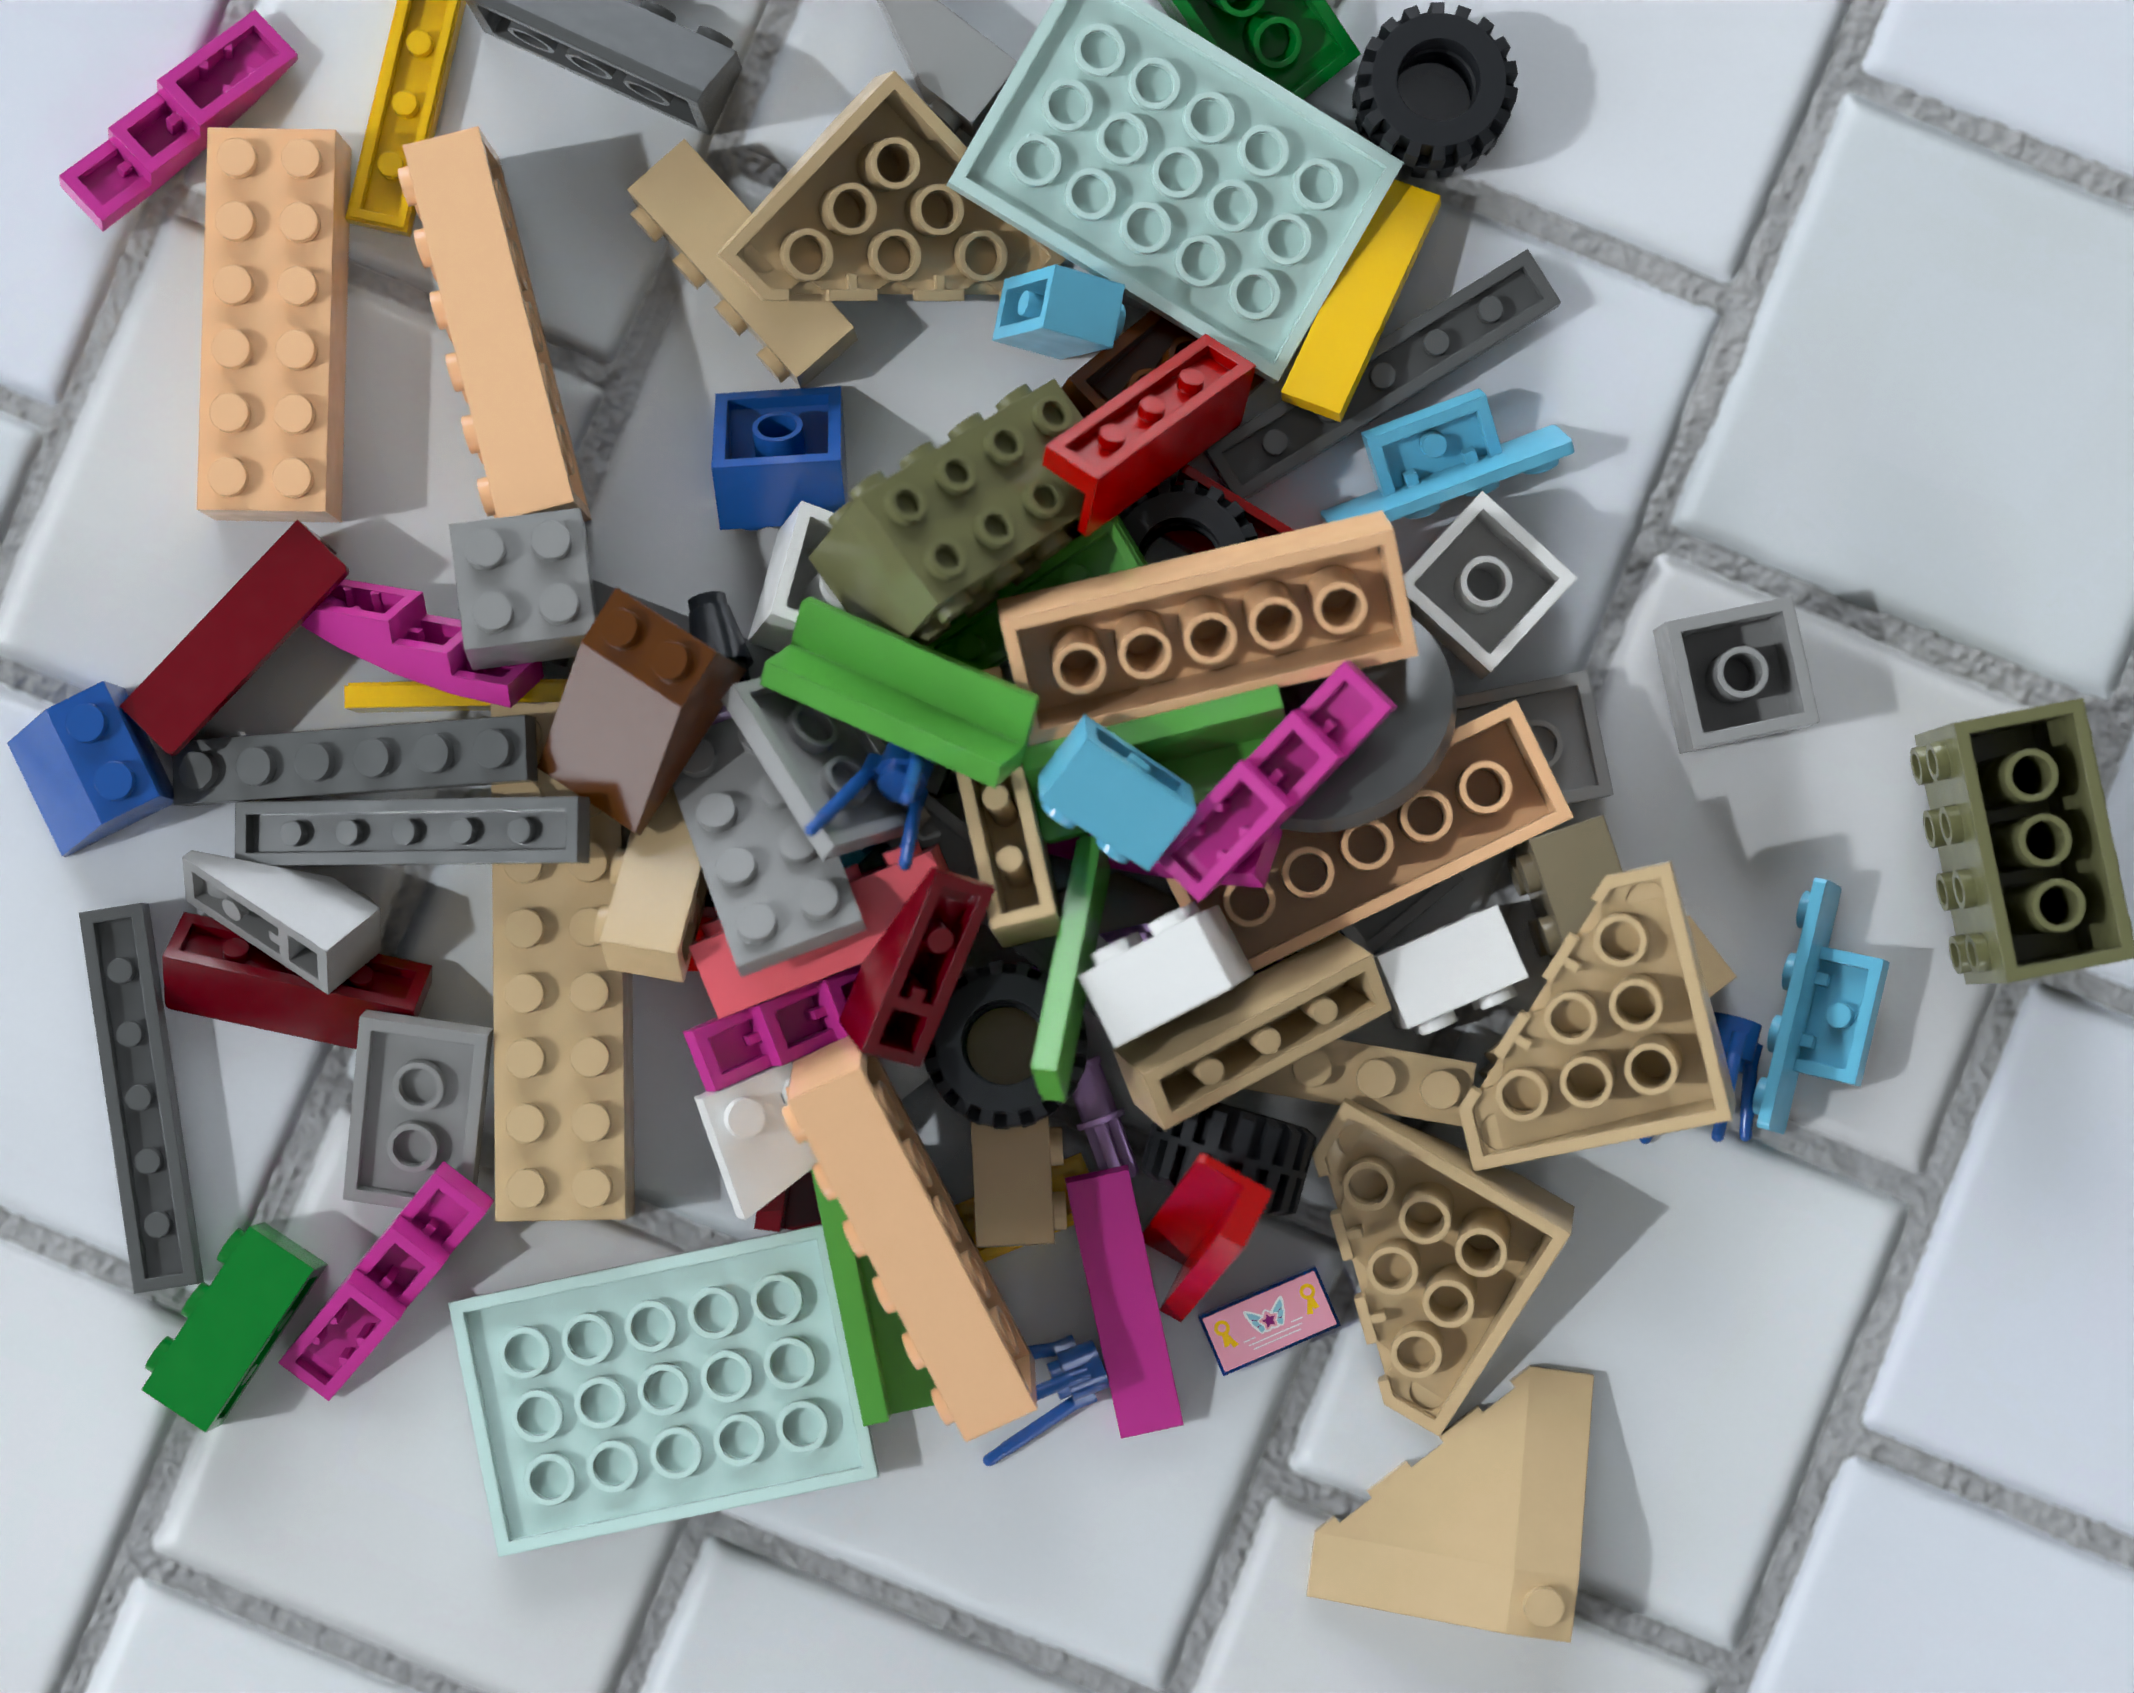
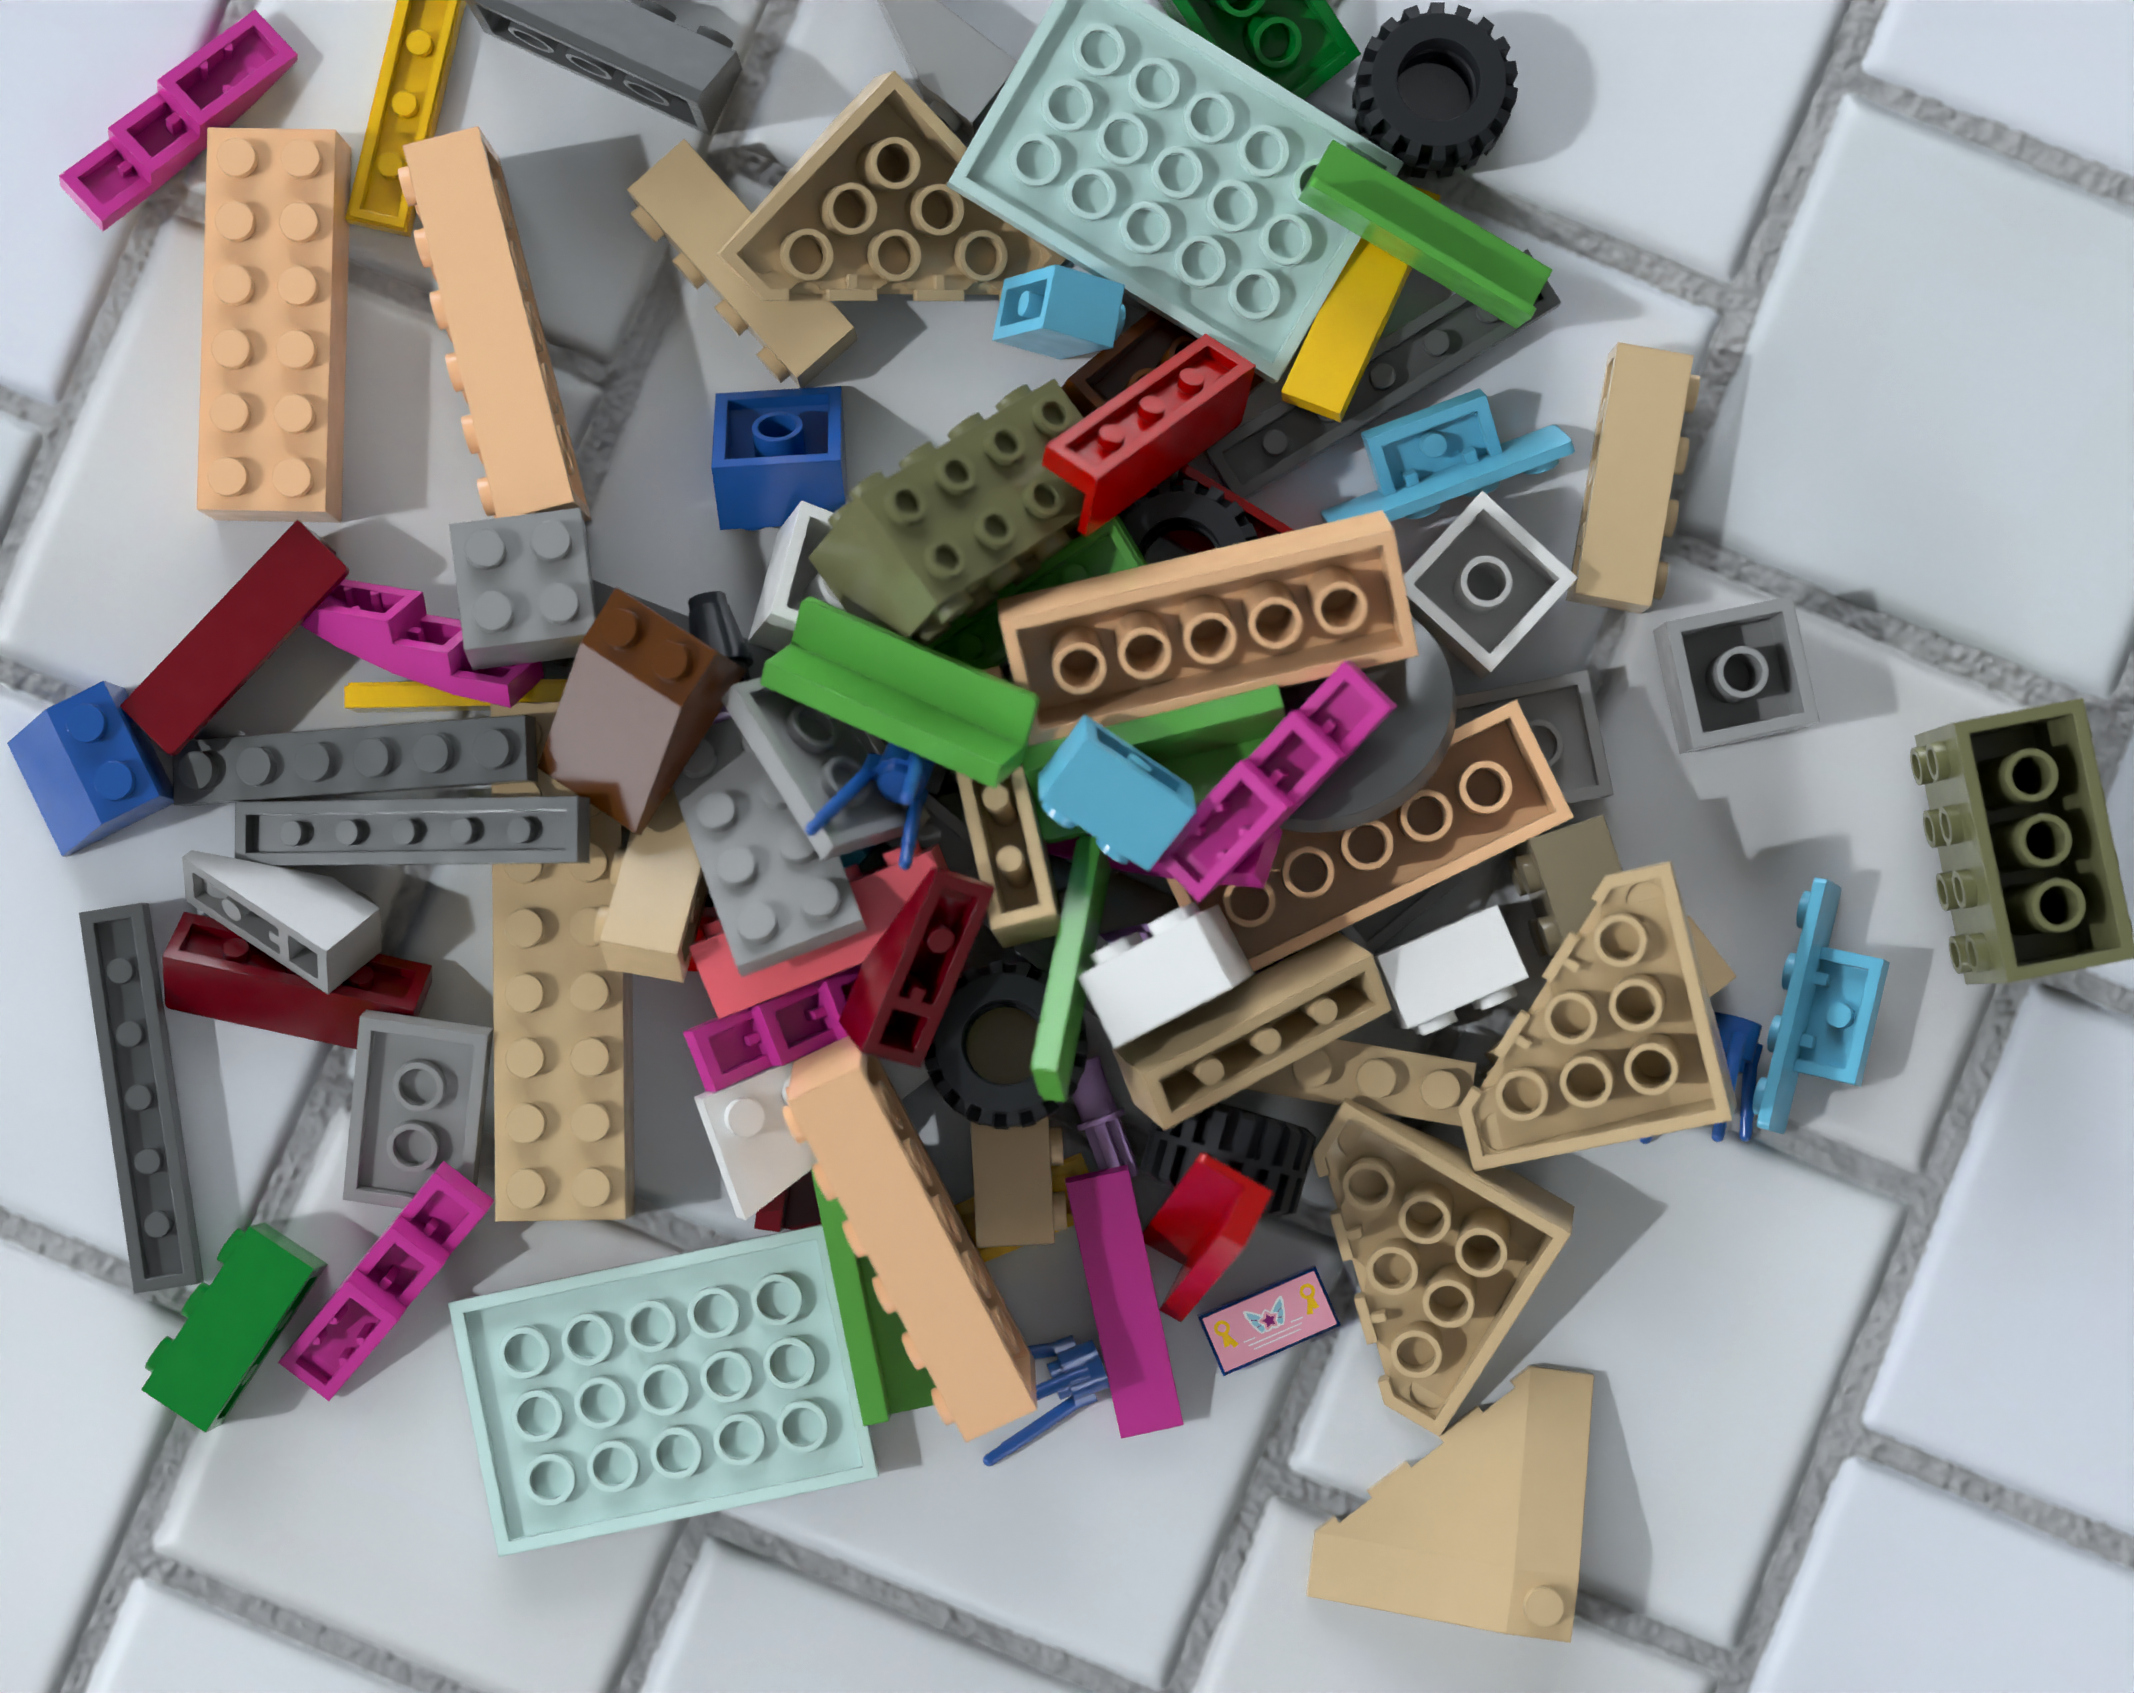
none -> bright green panel [1298,140,1553,329]
none -> tan brick [1566,342,1700,614]

